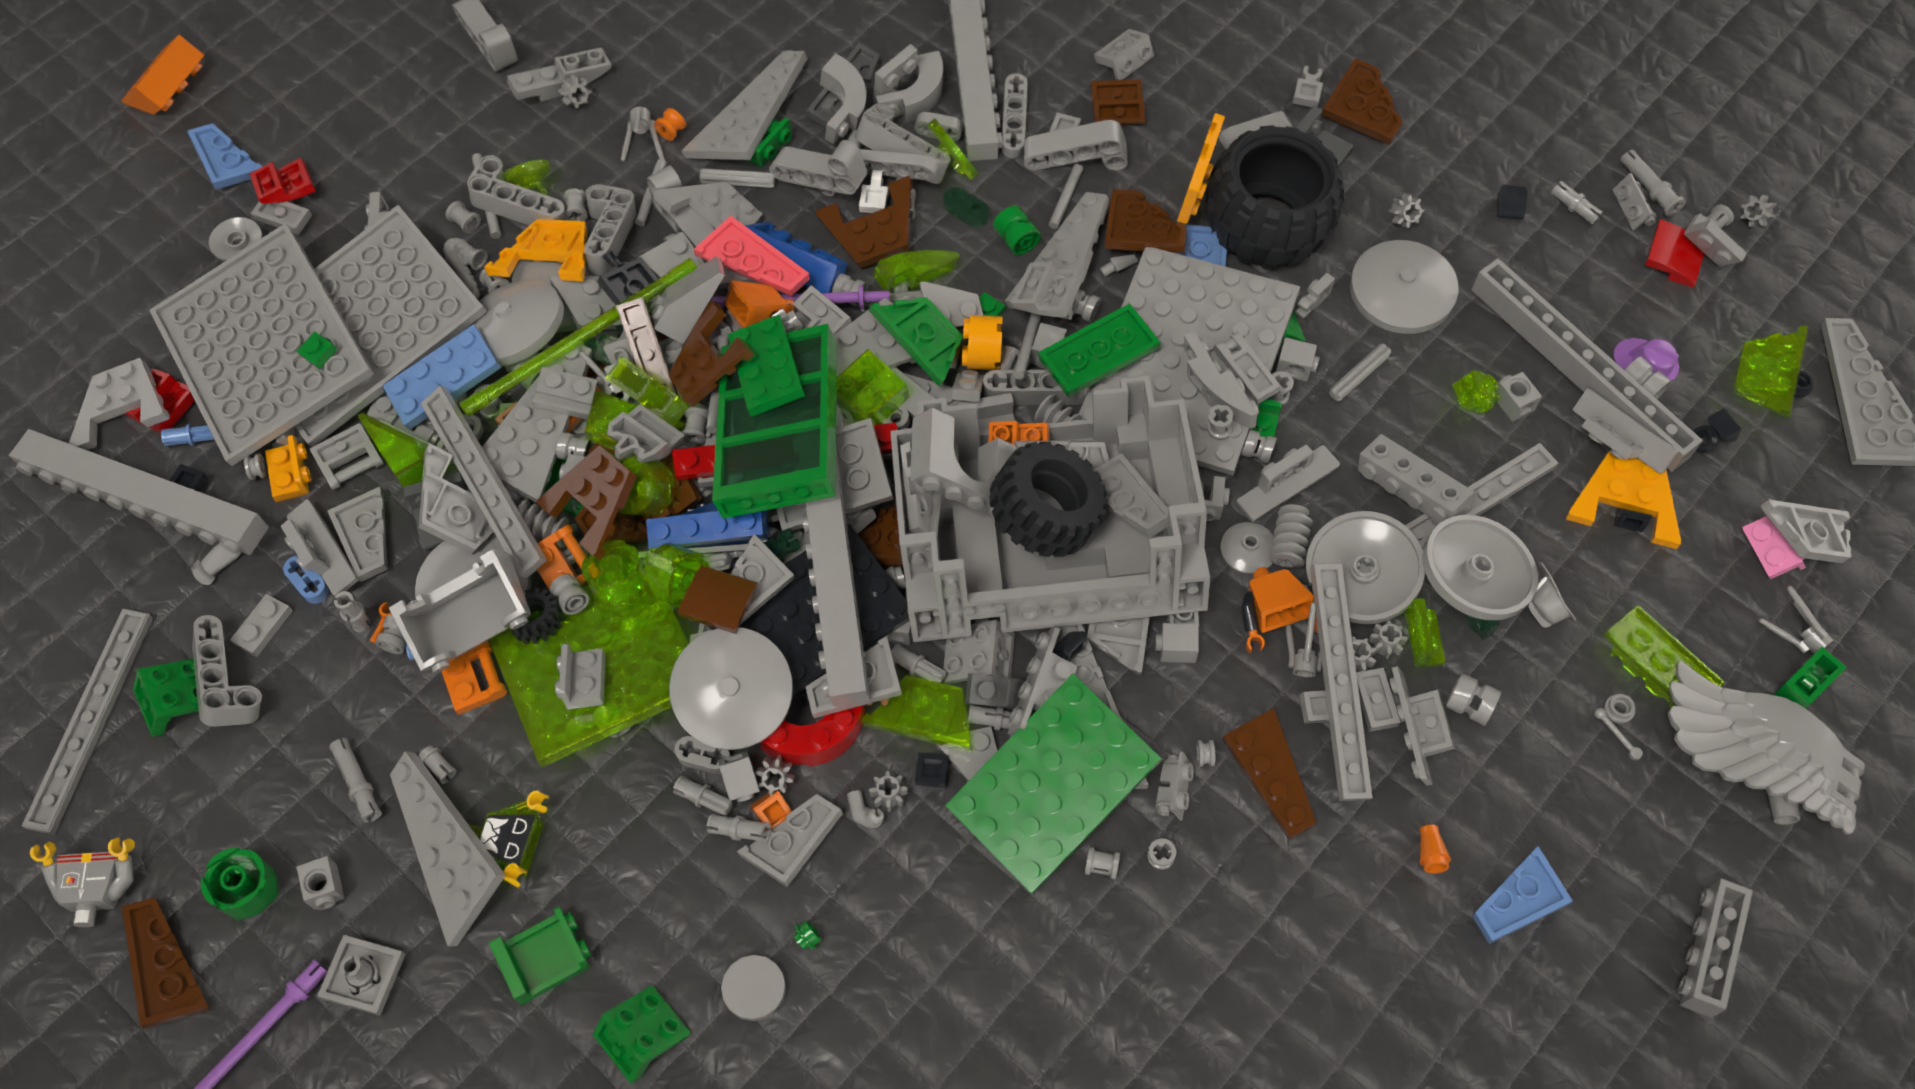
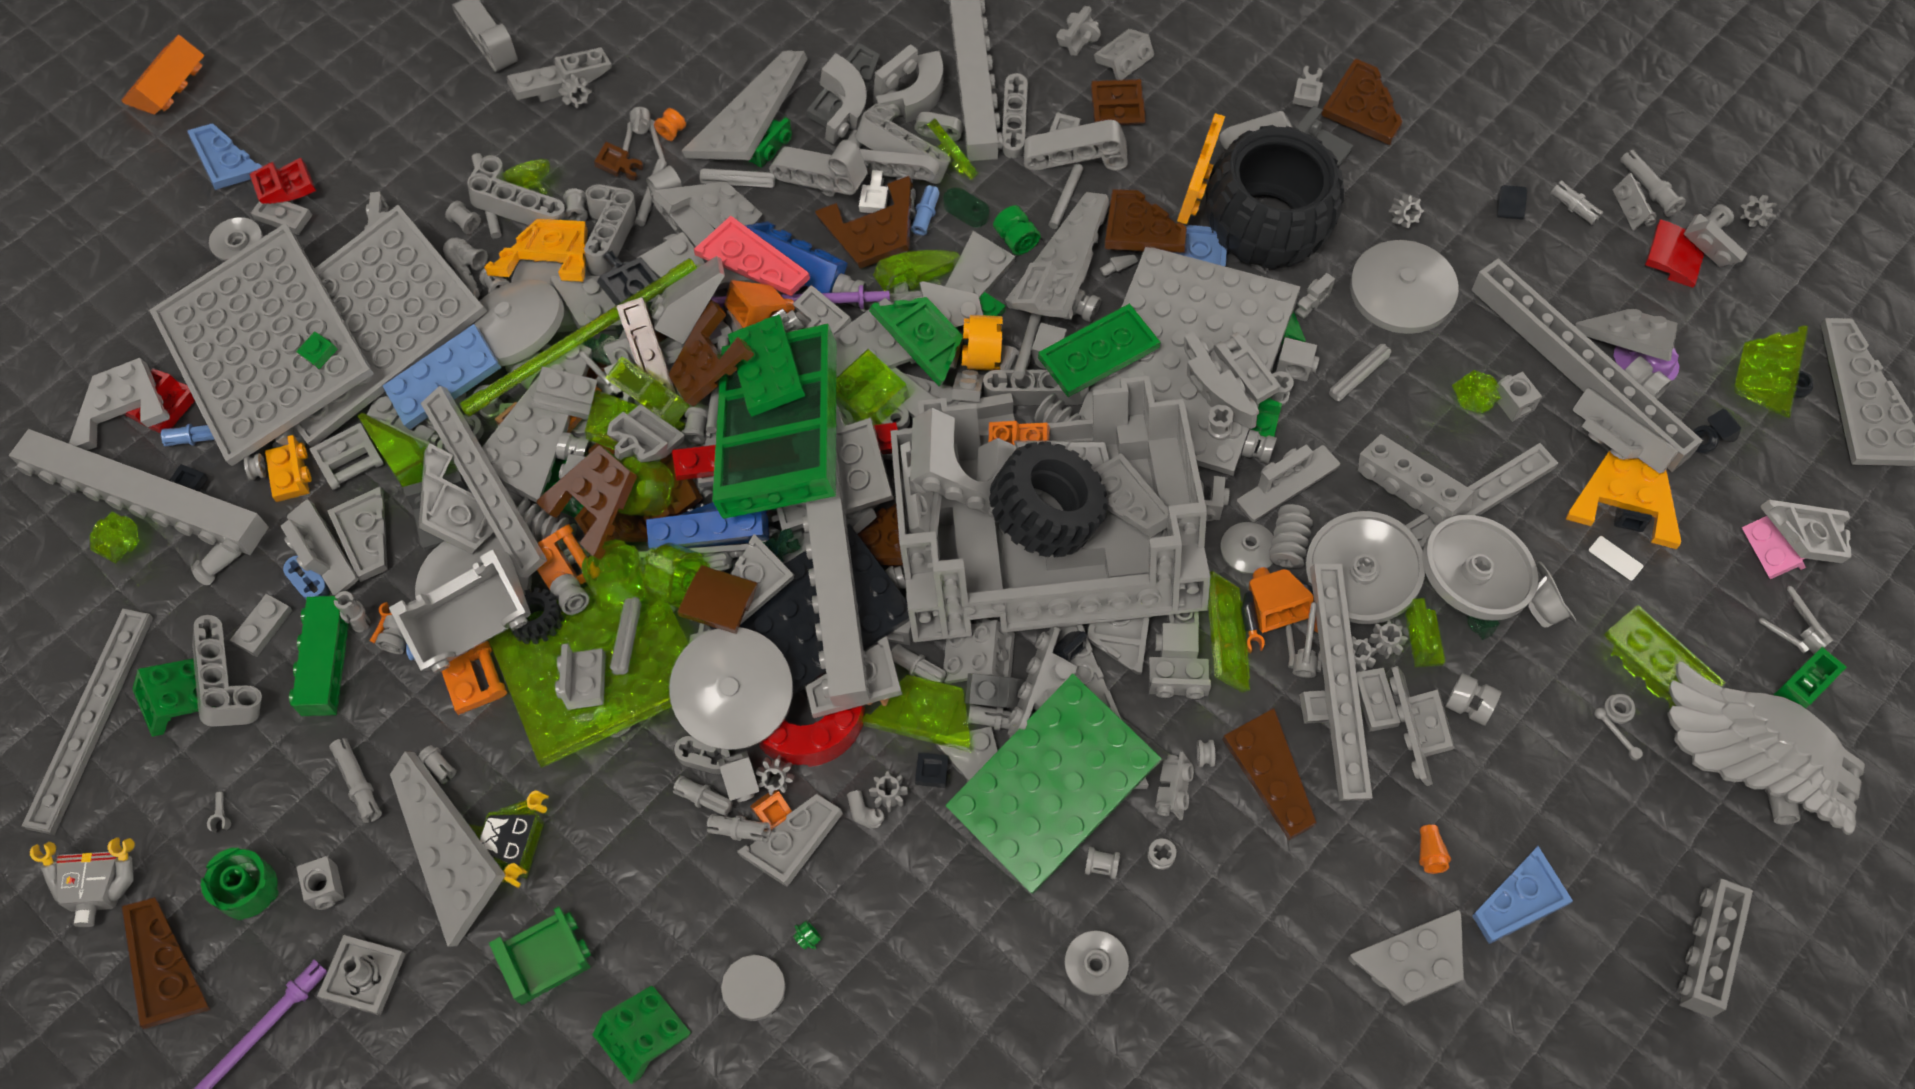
none -> clear neon green brick [90,511,139,564]
none -> light grey hand [207,792,231,833]
none -> green brick [289,596,349,716]
none -> reddish brown plate [594,142,643,181]
none -> light grey axle [610,597,642,675]
none -> medium blue axle [911,185,940,236]
none -> light grey wing [945,231,1015,329]
none -> light grey hips [1056,6,1101,56]
none -> light grey dish [1065,931,1129,995]
none -> light grey bracket [1149,657,1211,699]
none -> clear neon green piece [1208,571,1250,692]
none -> light grey wing [1348,910,1464,1006]
none -> light grey wing [1575,309,1678,361]
none -> white sticker [1589,536,1644,581]

